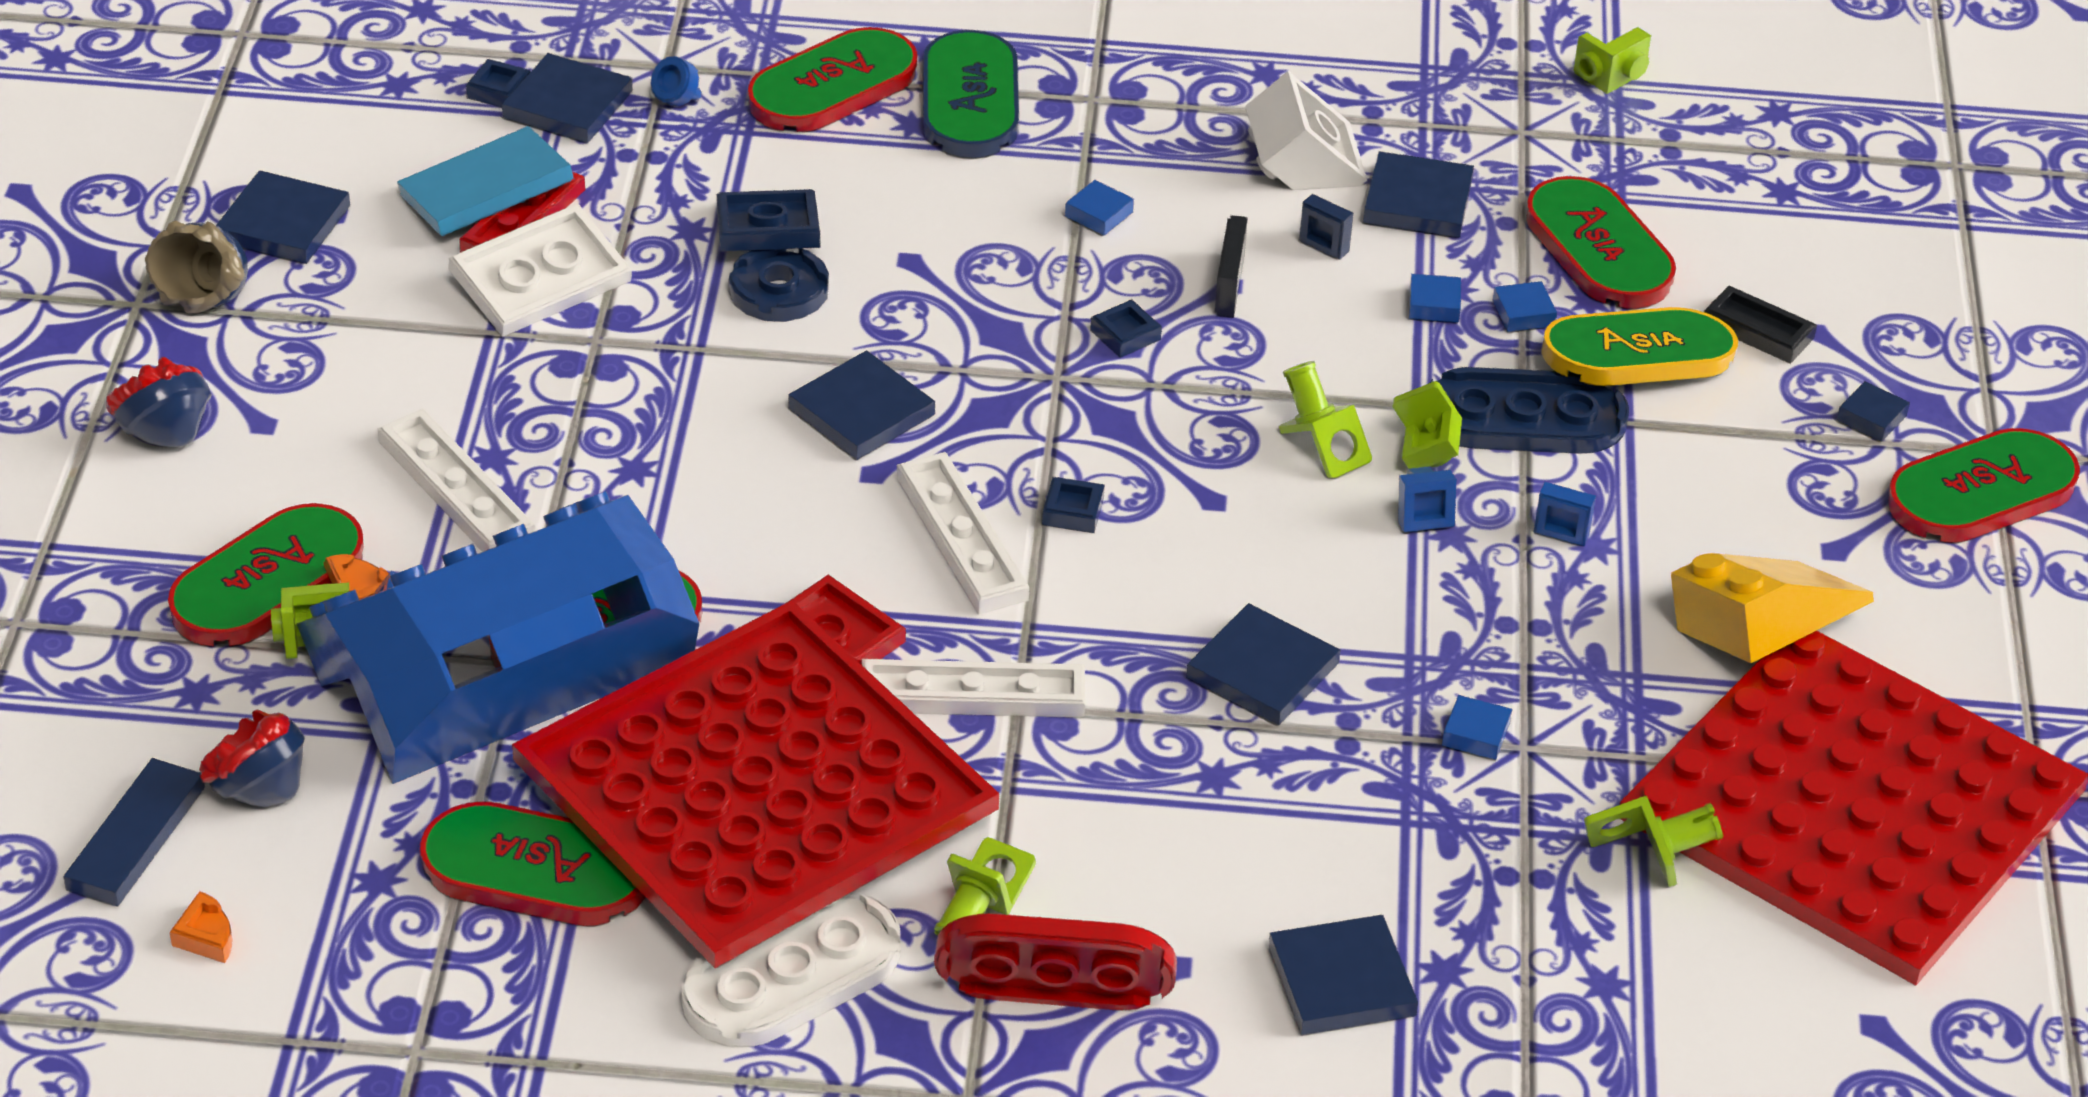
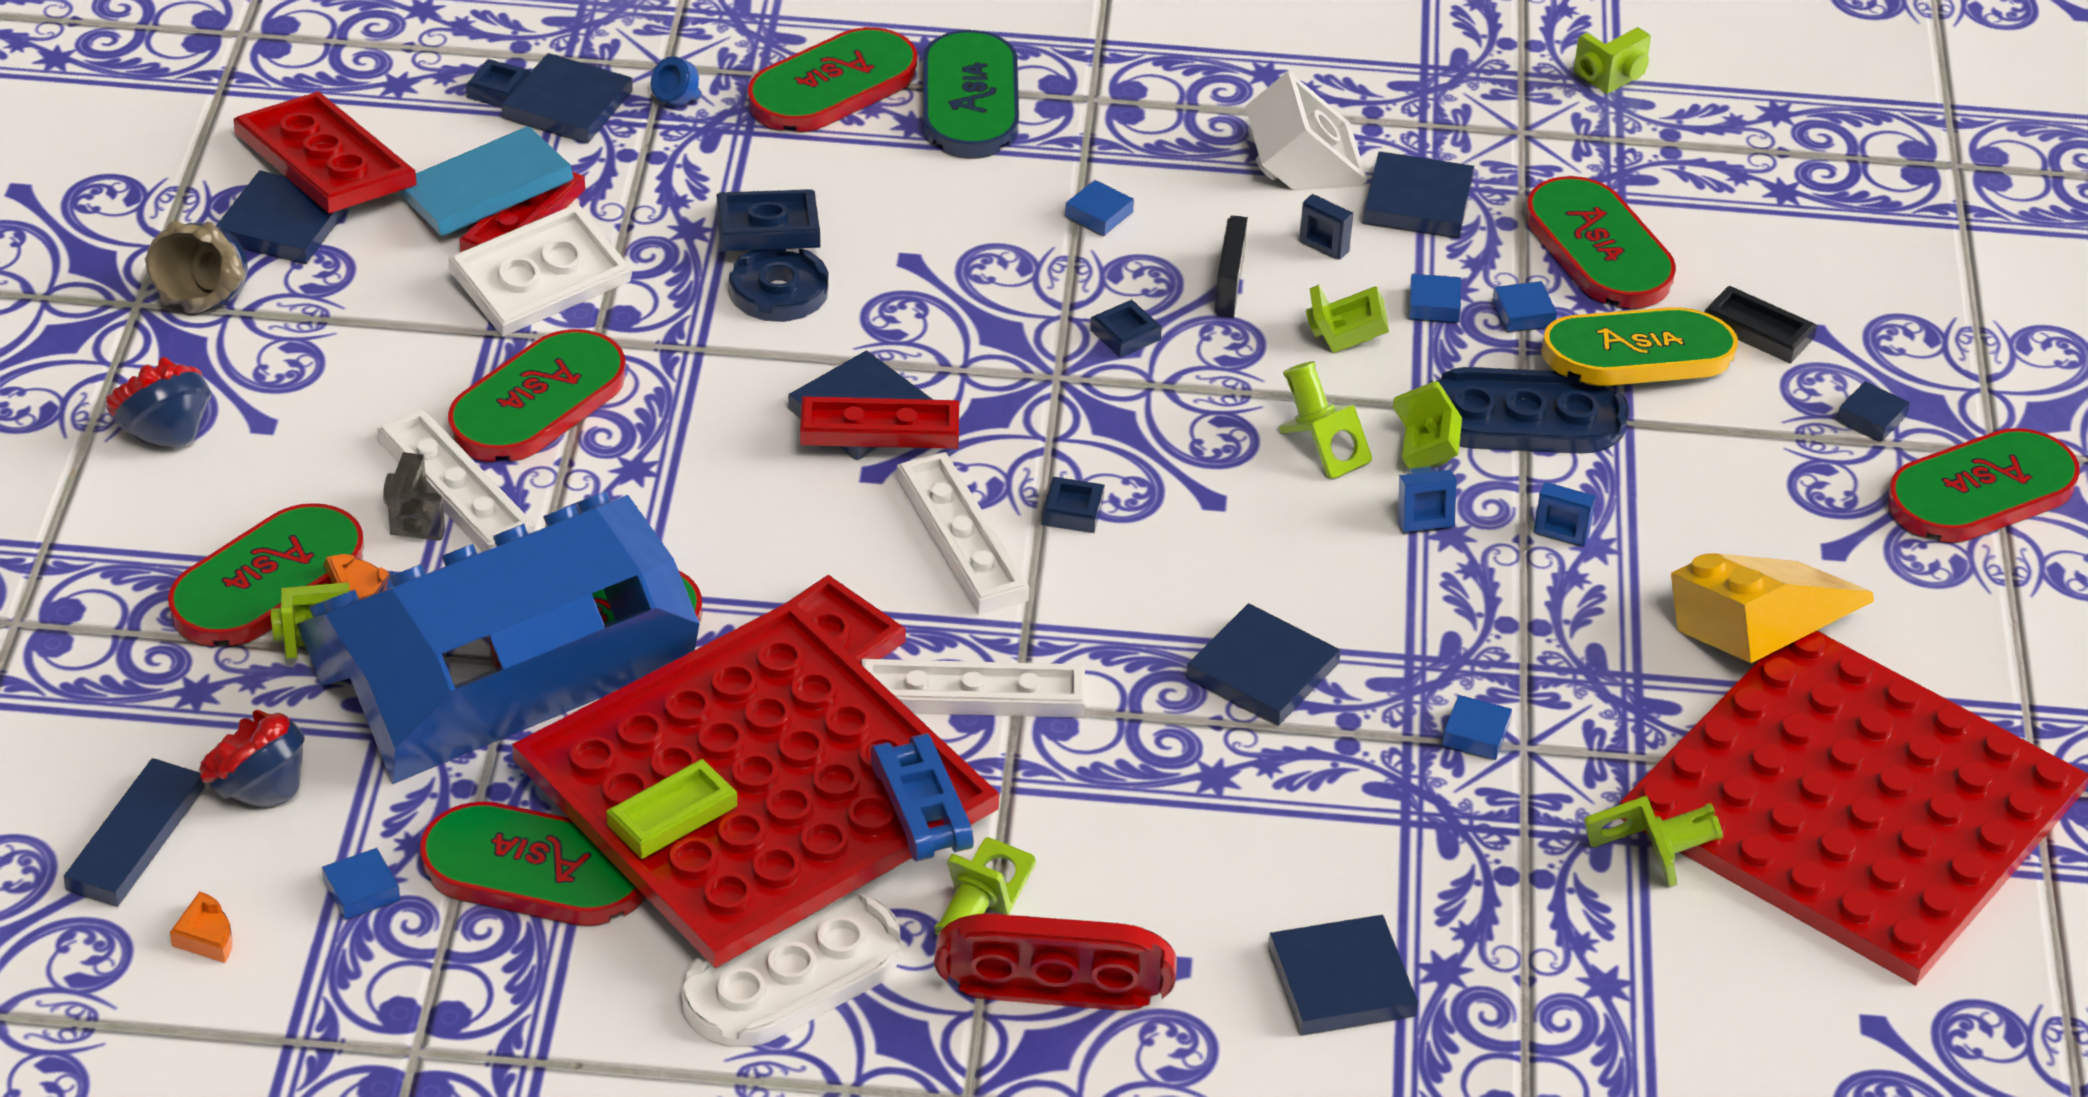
none -> red tile [233,91,417,213]
none -> blue tile [322,847,401,920]
none -> clear smoke bracket [383,452,445,541]
none -> green tile [448,329,626,462]
none -> lime tile [606,759,737,859]
none -> red tile [800,396,960,449]
none -> blue plate [870,733,974,862]
none -> lime bracket [1306,285,1390,353]

